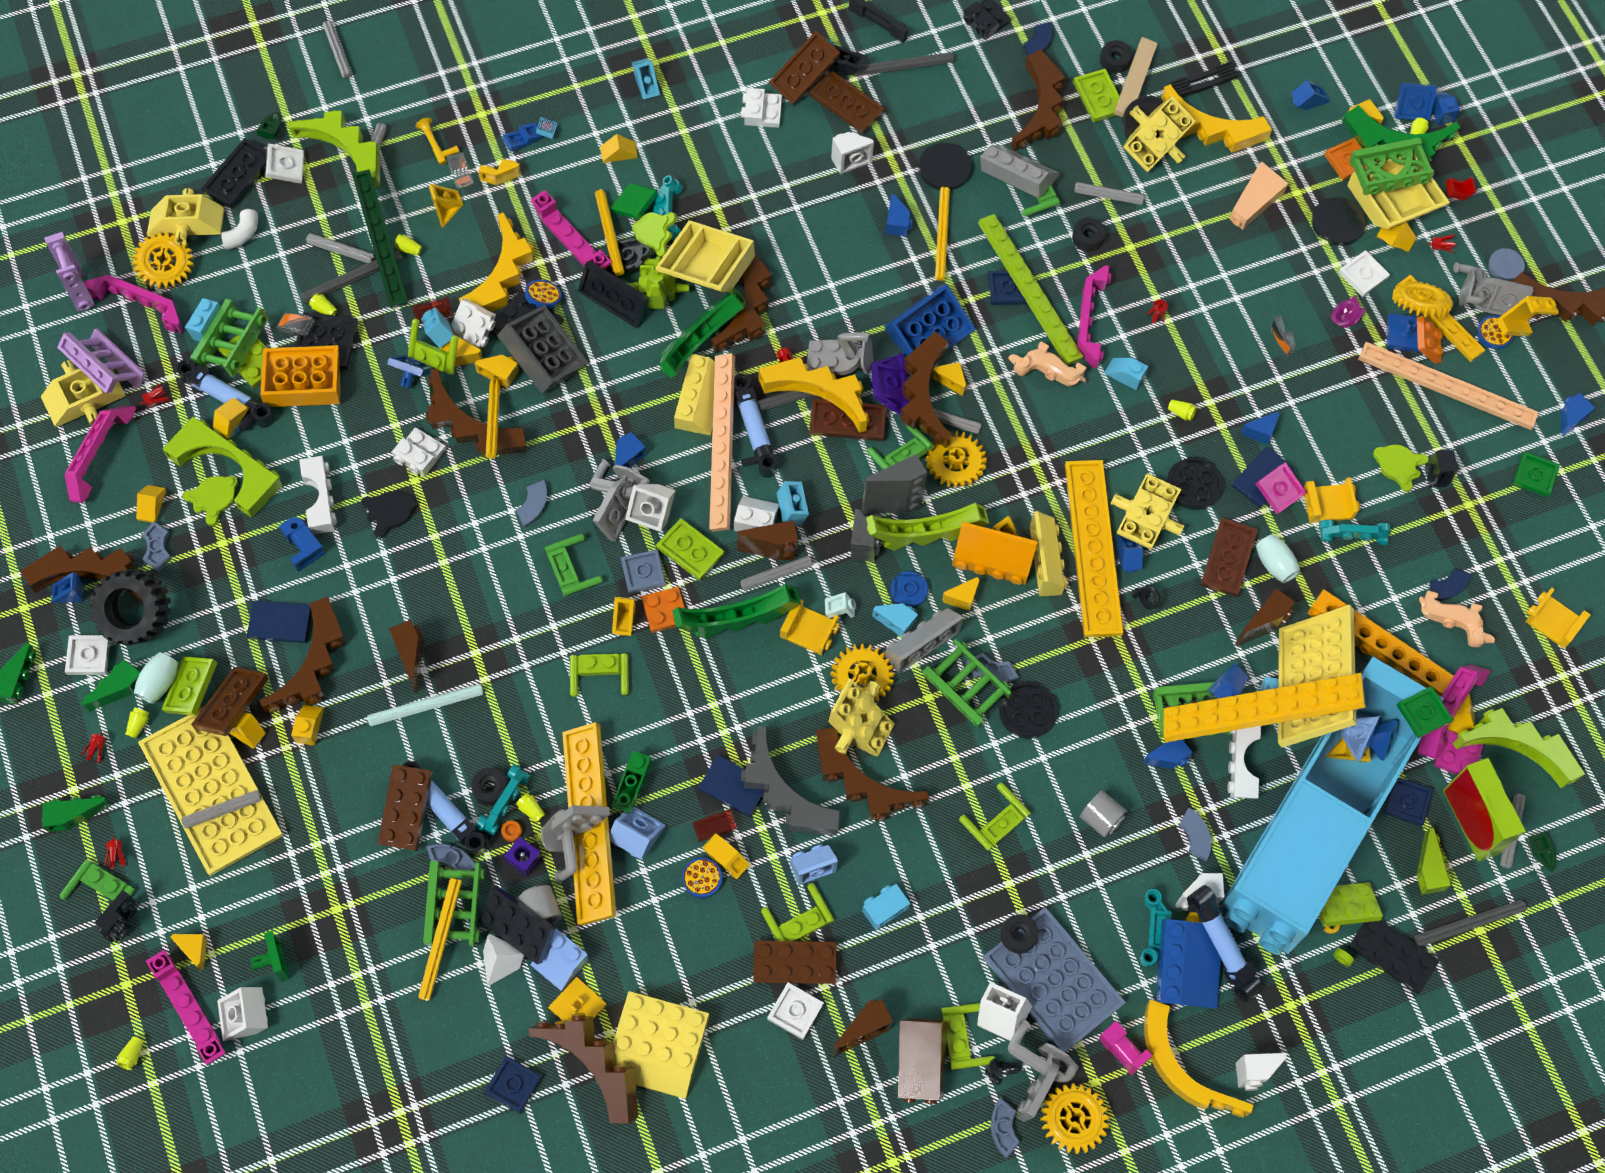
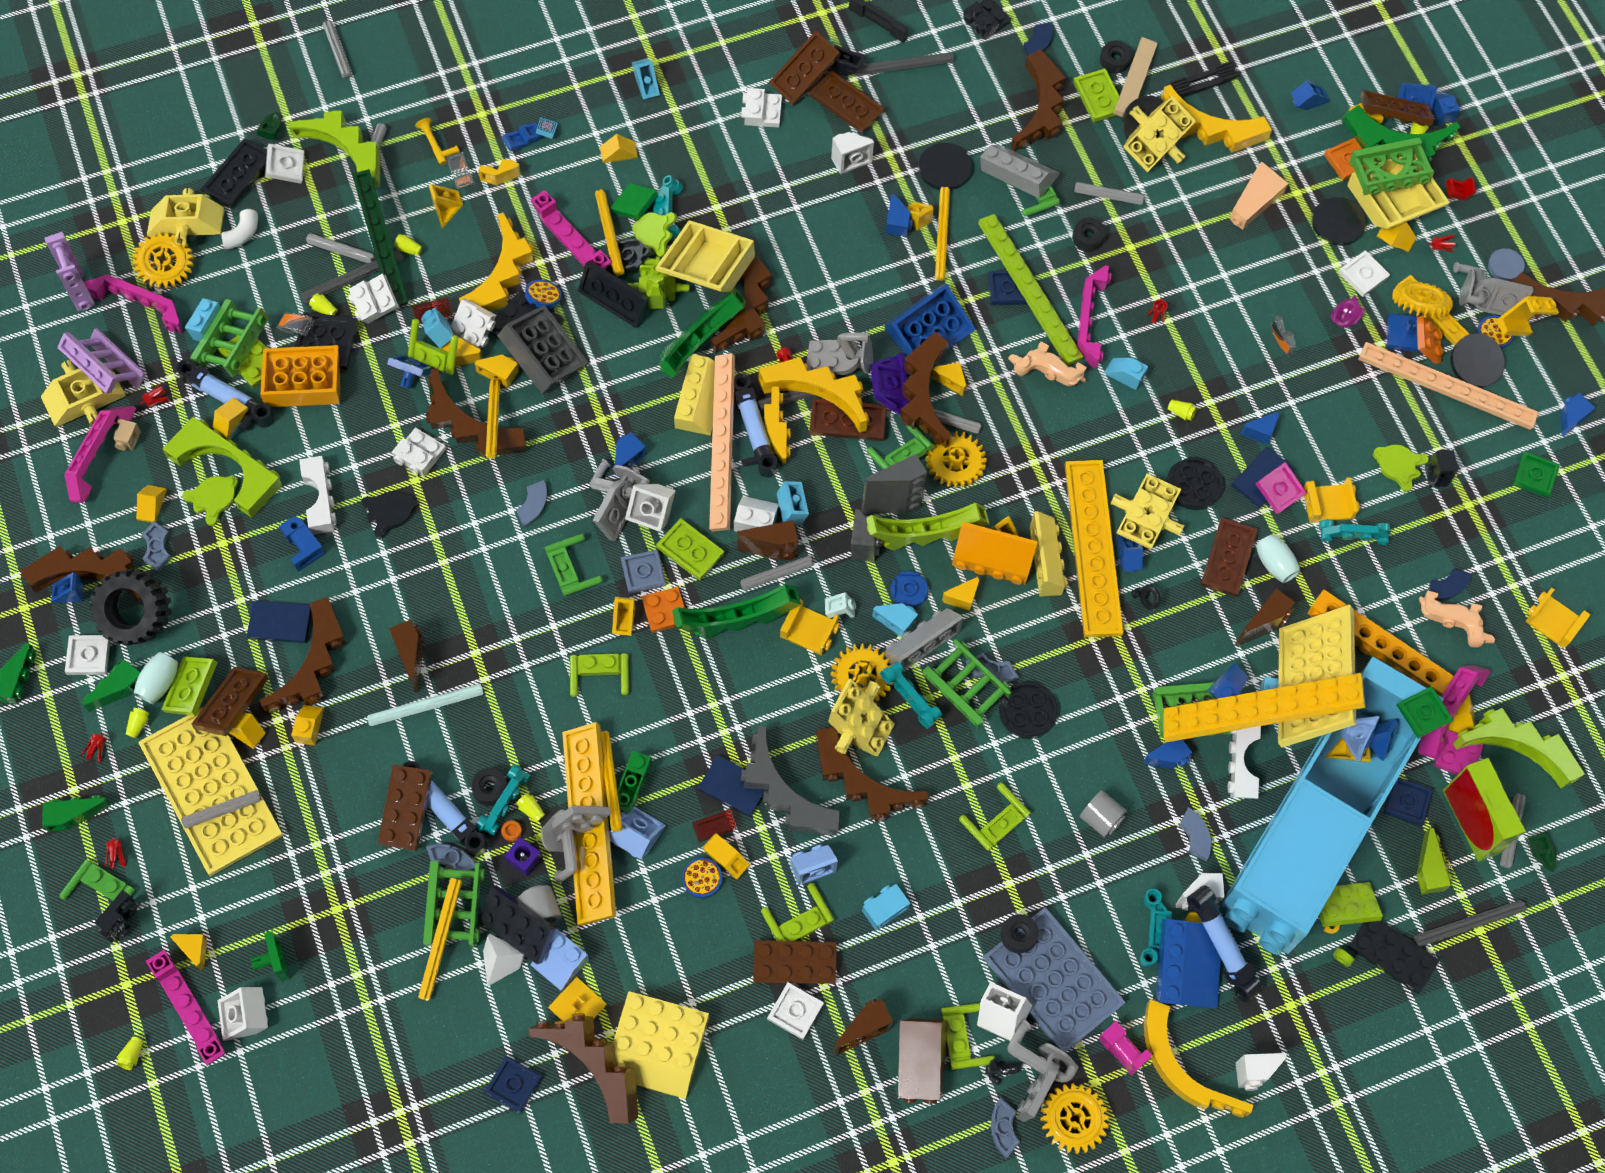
none -> tan brick [113,419,141,451]
none -> white plate [348,274,399,324]
none -> yellow axle [601,731,622,832]
none -> yellow slope [764,387,790,464]
none -> teal plate [880,662,942,729]
none -> yellow slope [906,202,933,231]
none -> reddish brown plate [1360,89,1434,126]
none -> black tile [1450,334,1505,388]

